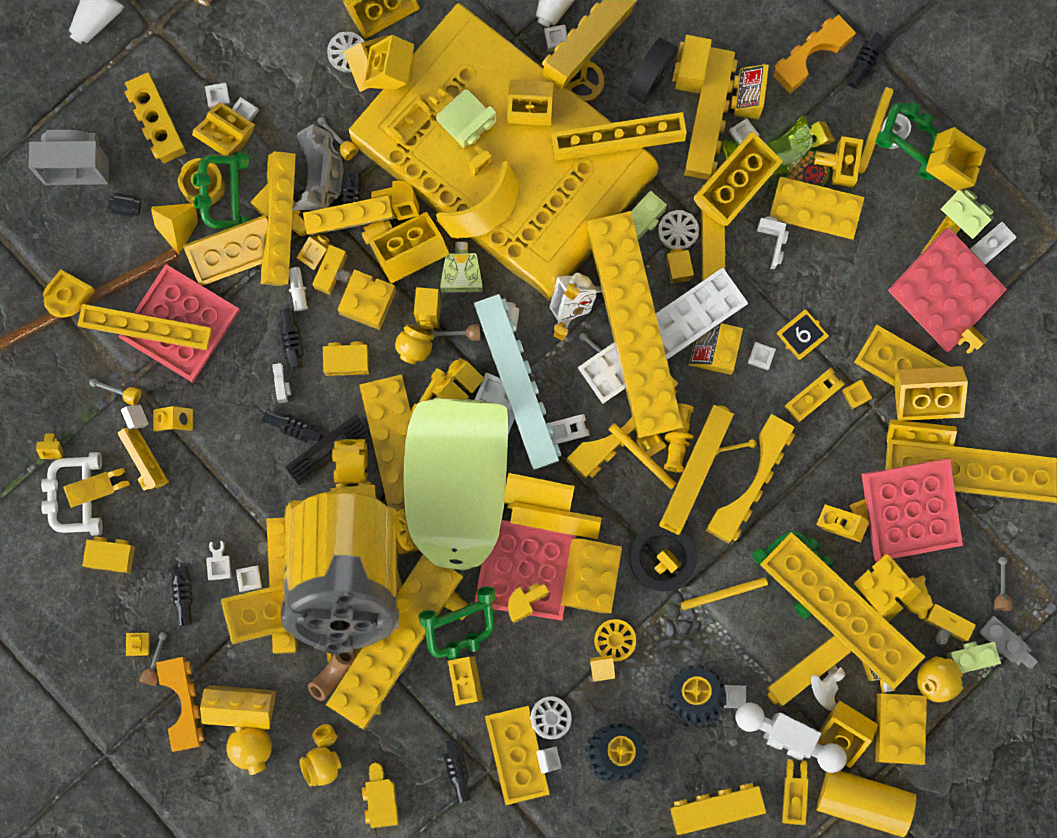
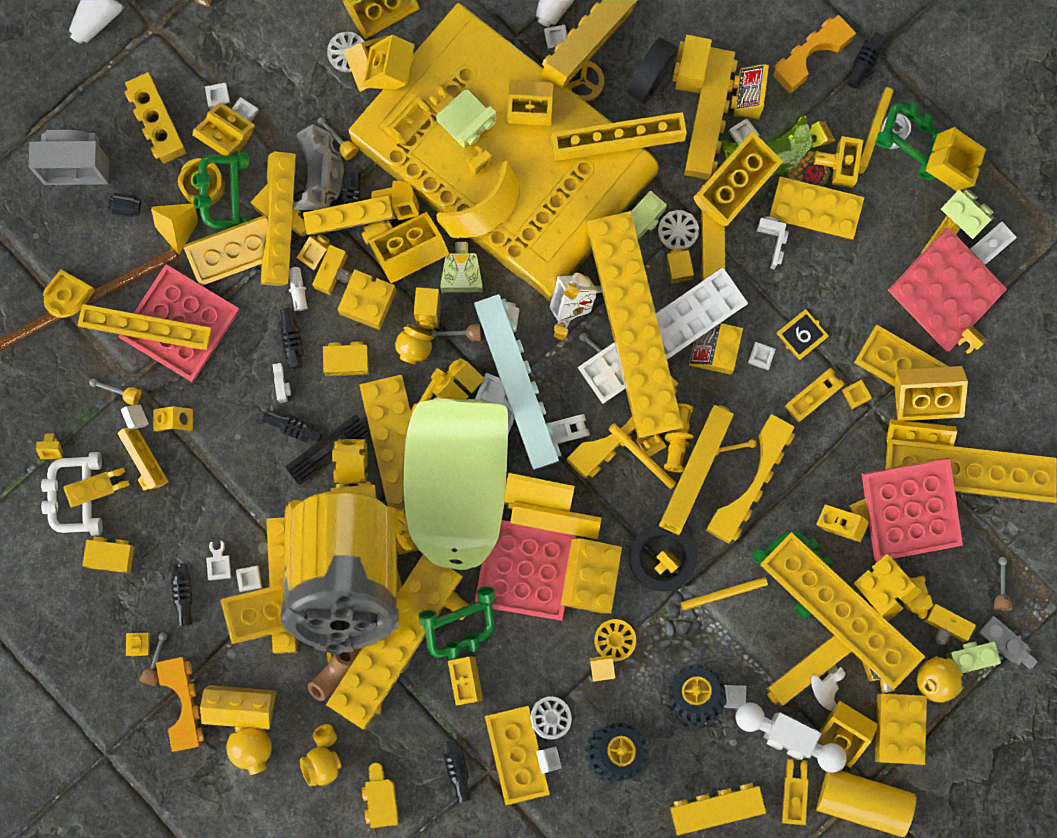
yellow brick [508,583,549,624] -> none

